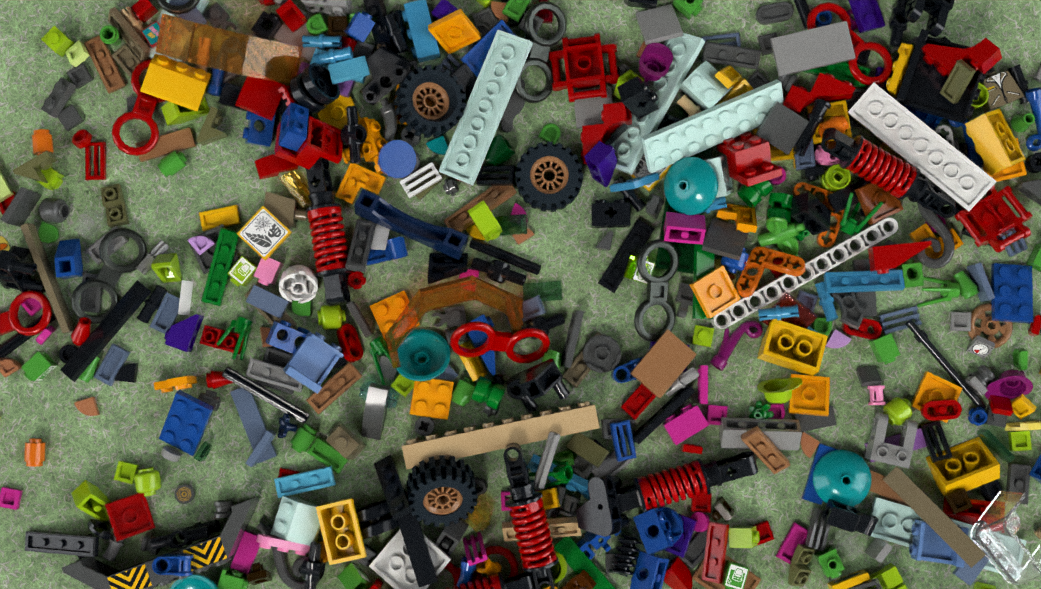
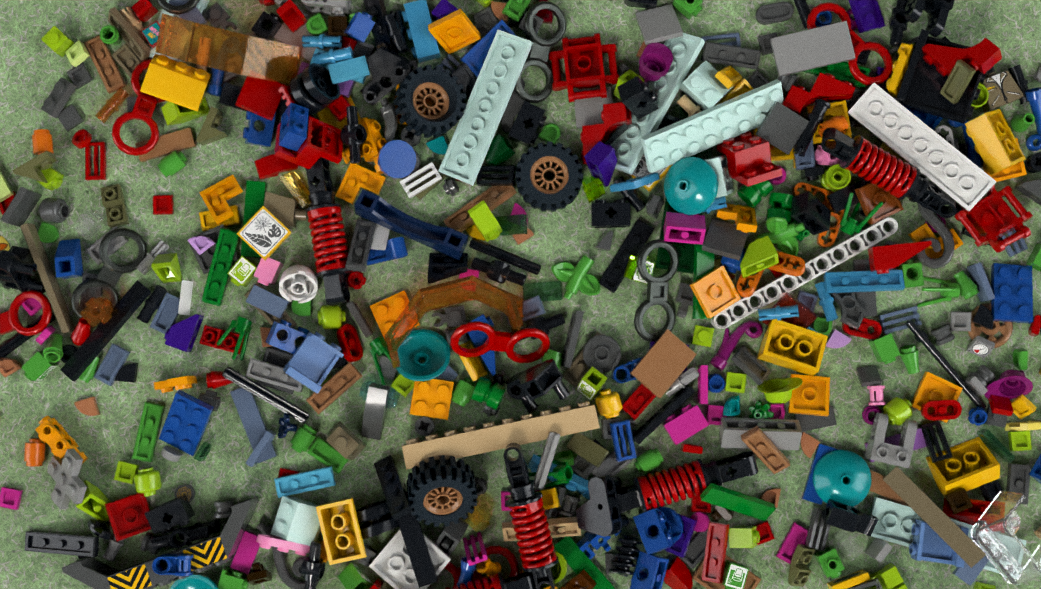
none -> light orange brick [35,416,88,464]
none -> bright green cone [43,334,63,363]
none -> light grey plate [47,449,87,510]
none -> clear orange brick [80,296,115,328]
none -> clear orange pin [95,87,129,124]
none -> bright green tile [132,402,165,462]
none -> black brick [144,494,195,535]
none -> red tile [153,195,173,215]
none -> light orange plate [199,174,243,225]
none -> green tile [241,181,267,258]
none -> red tile [327,95,351,122]
none -> black brick [508,101,547,148]
none -> bright green plant [551,255,600,300]
none -> lime brick [576,366,608,401]
none -> clear neon green tile [582,176,606,203]
none -> yellow head [595,388,623,419]
none -> bright green brick [634,448,664,474]
none -> green tile [700,483,776,521]
none -> blue plate [708,374,725,393]
none -> teal tile [723,396,740,416]
none -> lime plate [724,372,747,393]
none -> dark grey tile [731,345,771,385]
none -> lime slope [740,236,779,278]
none -> nougat tile [759,488,781,508]
none -> magenta plate [862,405,882,425]
none -> bright green cone [900,344,920,374]
none -> dark grey wheel [930,324,955,346]
none -> black tile [972,304,993,330]

